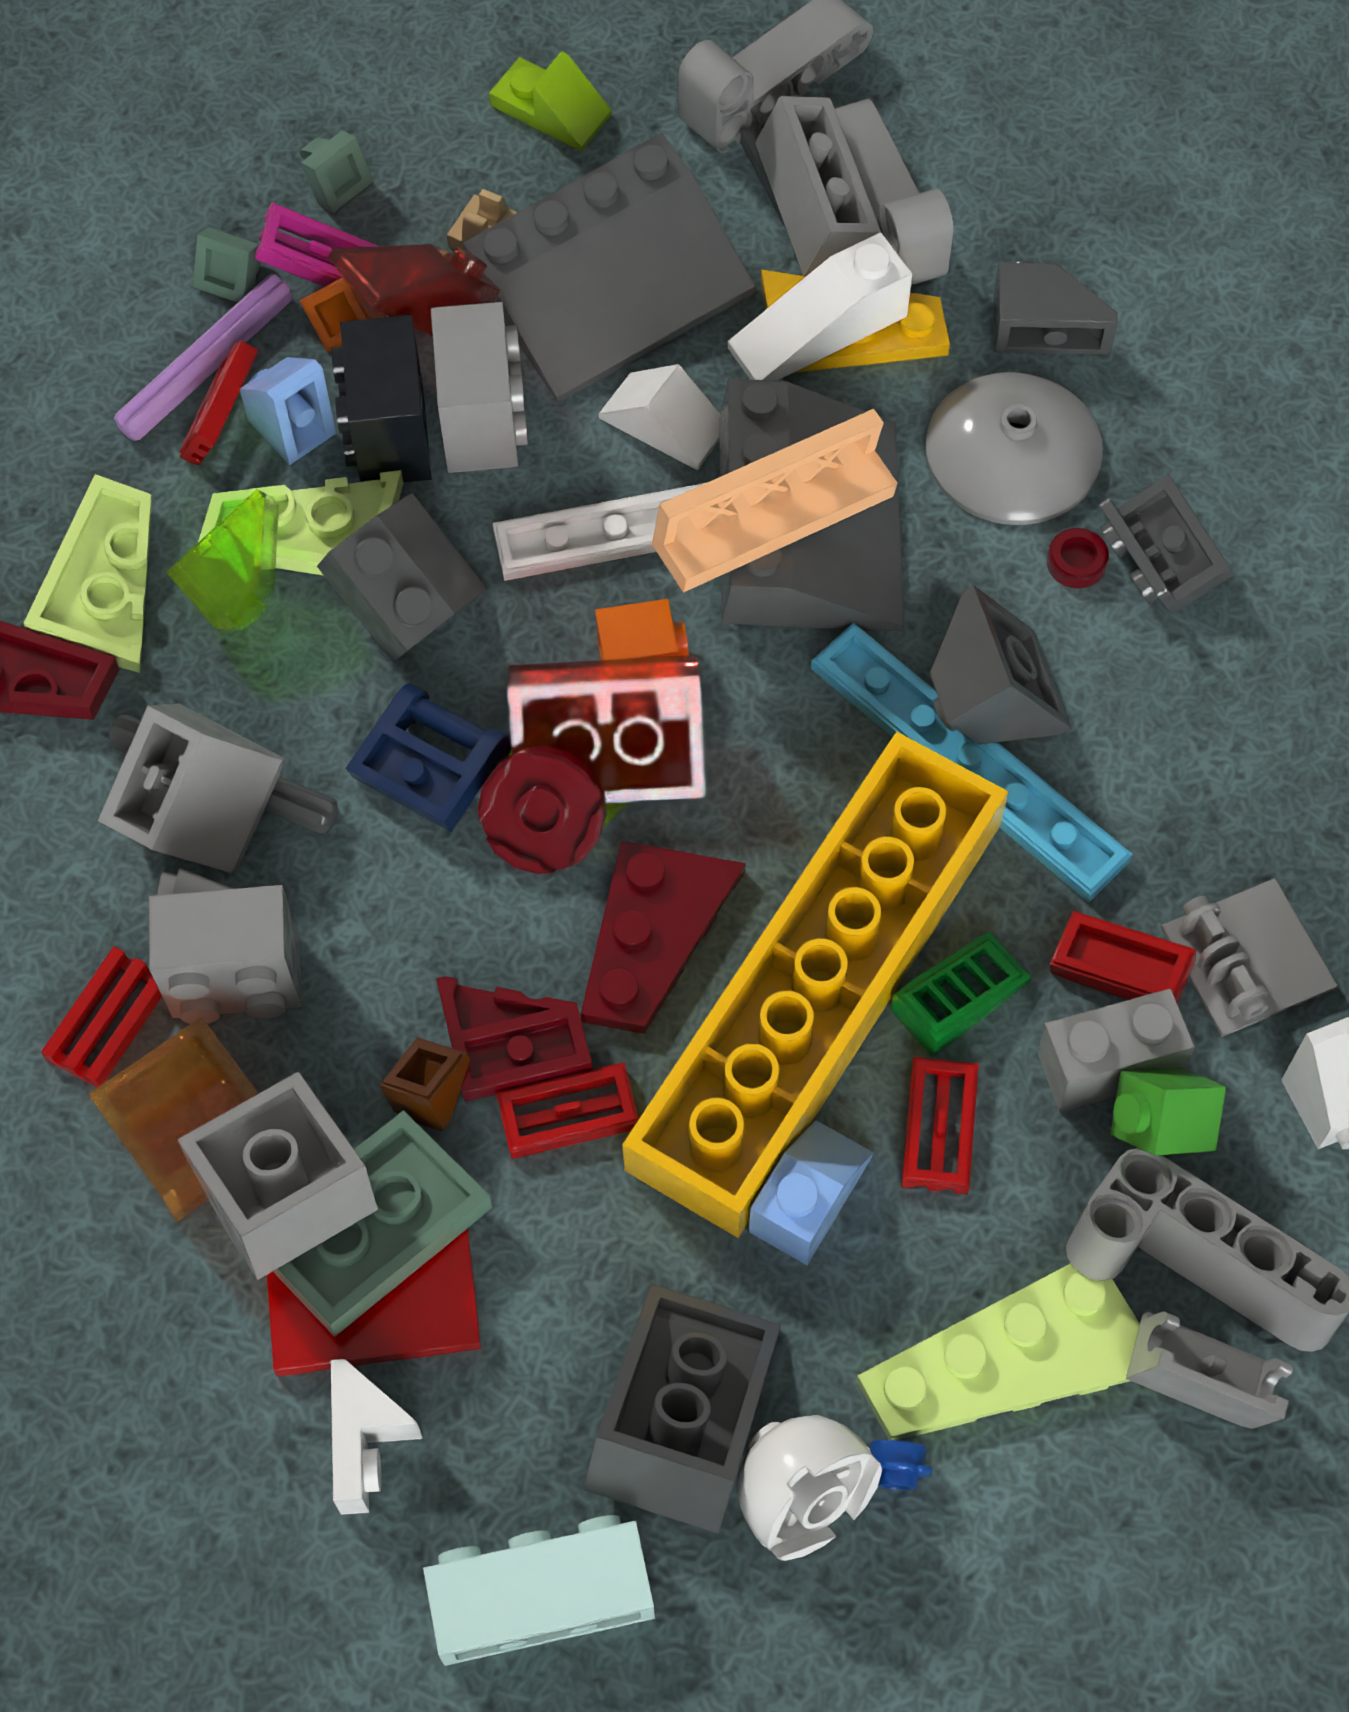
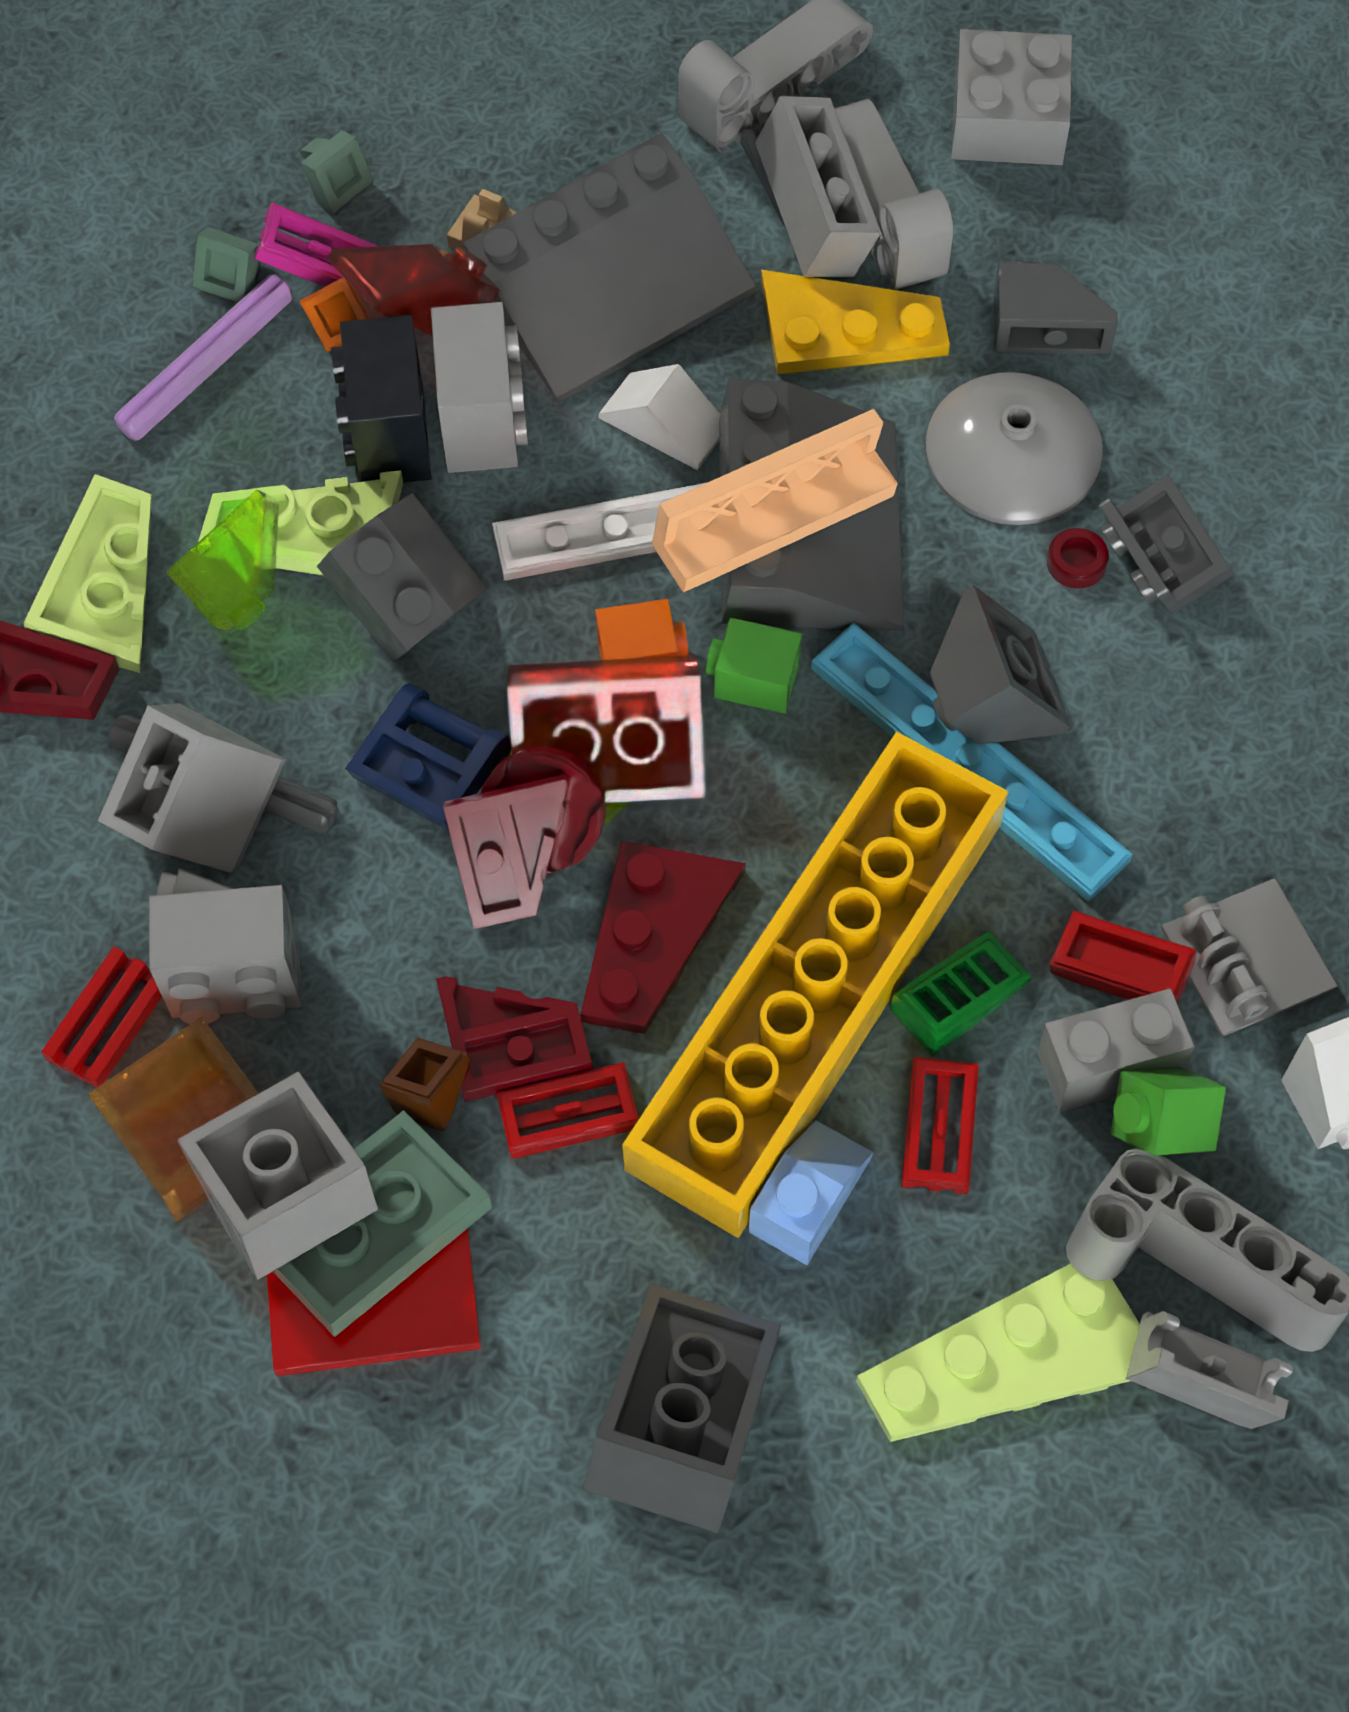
red tile [179,340,259,465] -> none
light blue slope [240,357,336,465] -> none
white slope [331,1359,423,1515] -> none
light aqua brick [423,1515,655,1666] -> none
lime slope [489,51,612,152] -> none
white slope [728,232,912,381] -> none
white cylinder [737,1415,882,1561] -> none
blue plate [870,1440,932,1490] -> none
none -> wing [443,774,567,929]
none -> bright green brick [706,617,802,714]
none -> light grey brick [951,29,1072,165]

